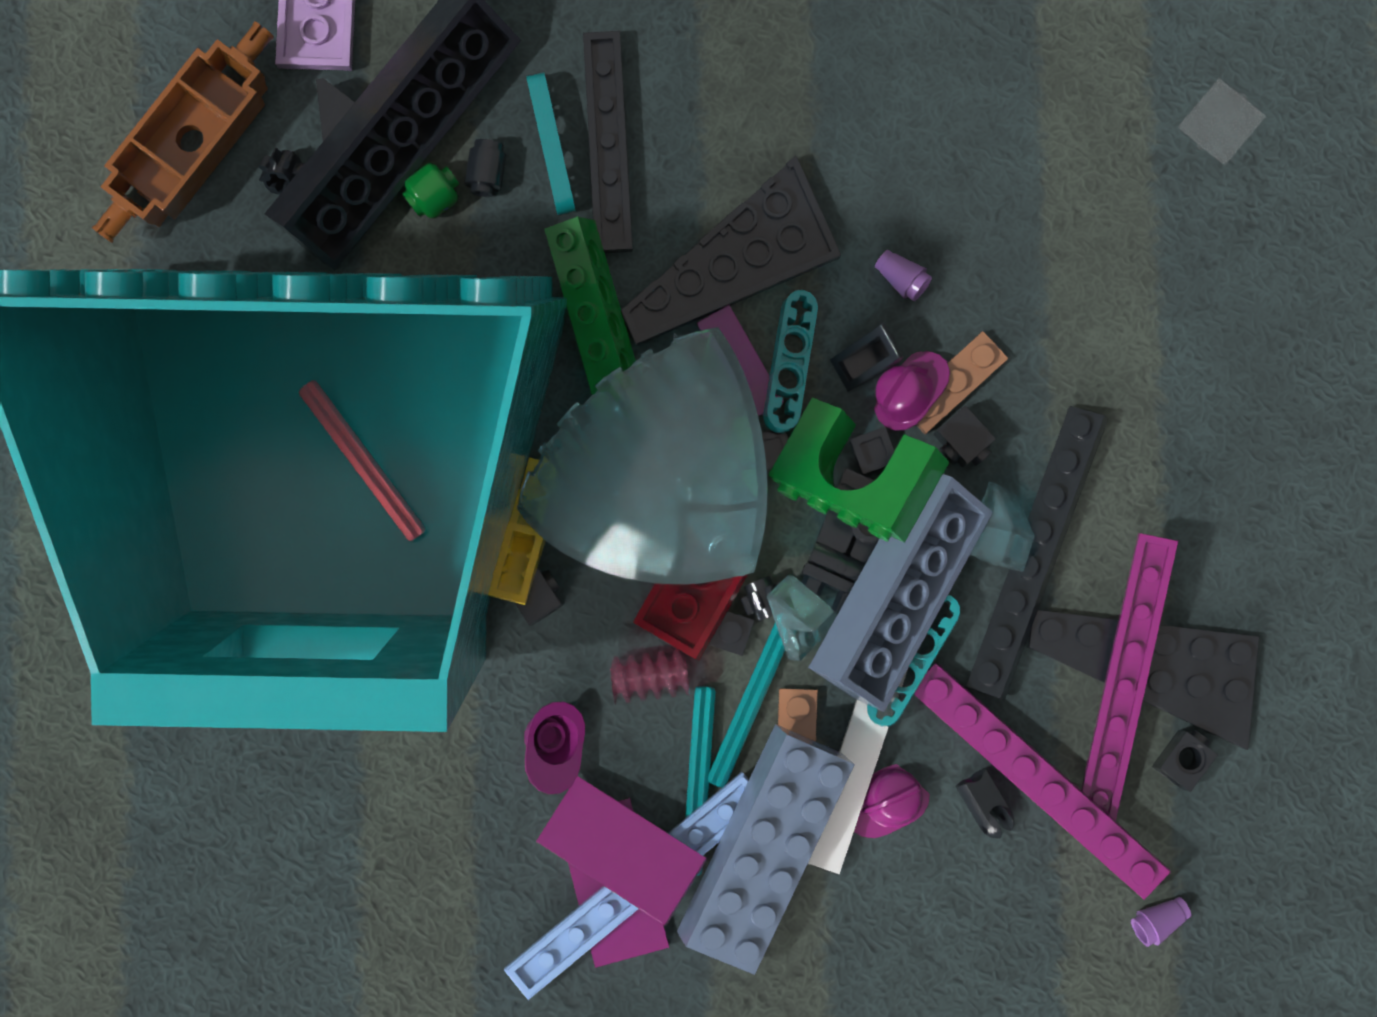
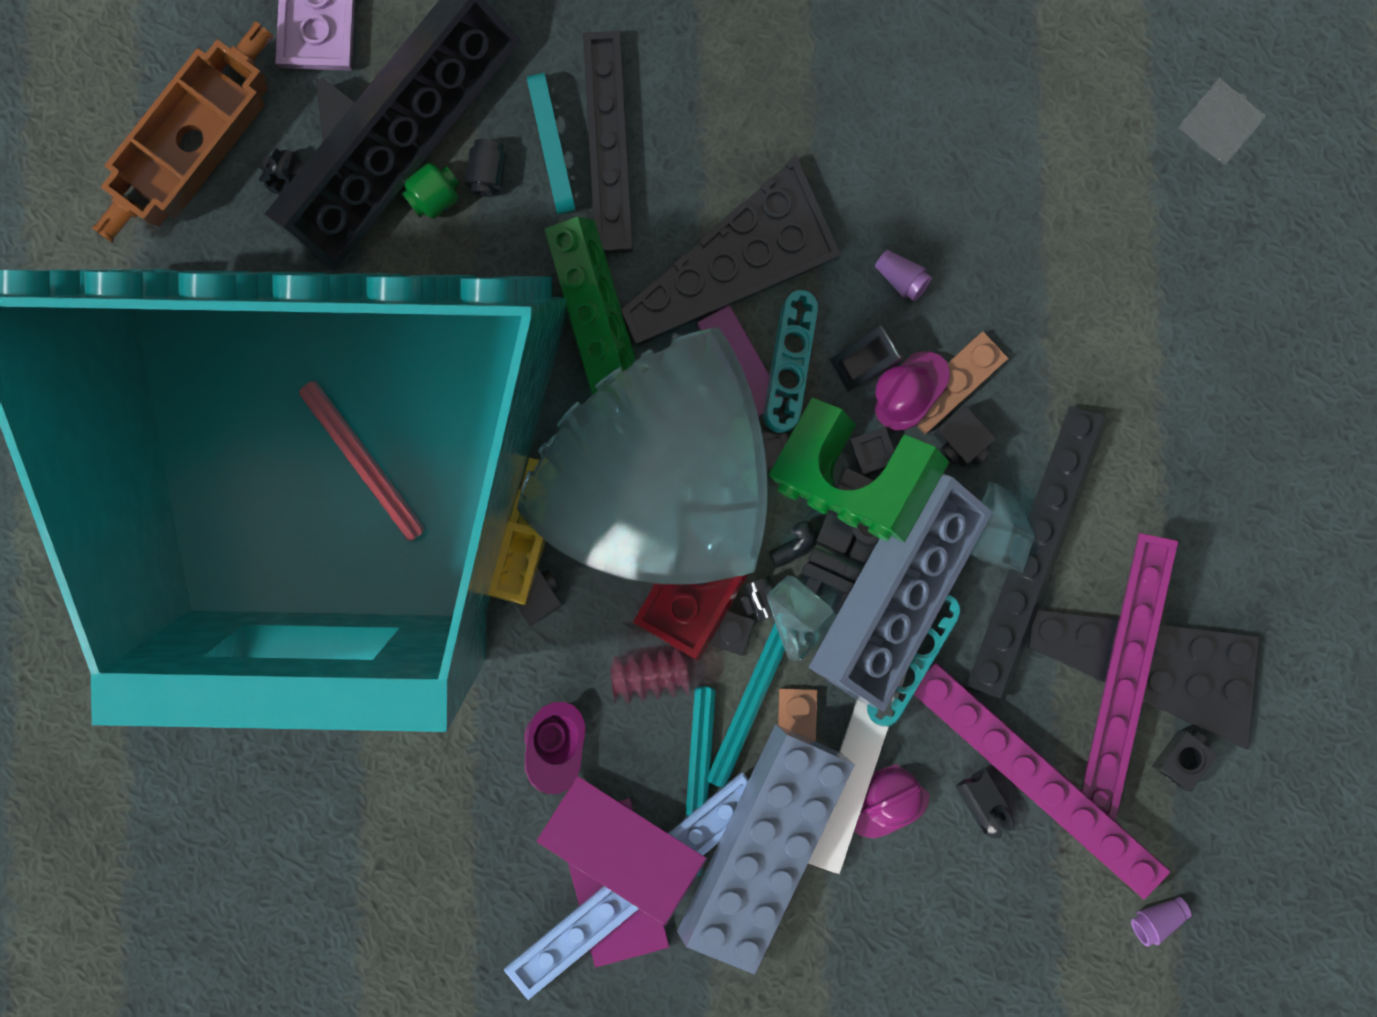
none -> black arm [769,520,817,568]

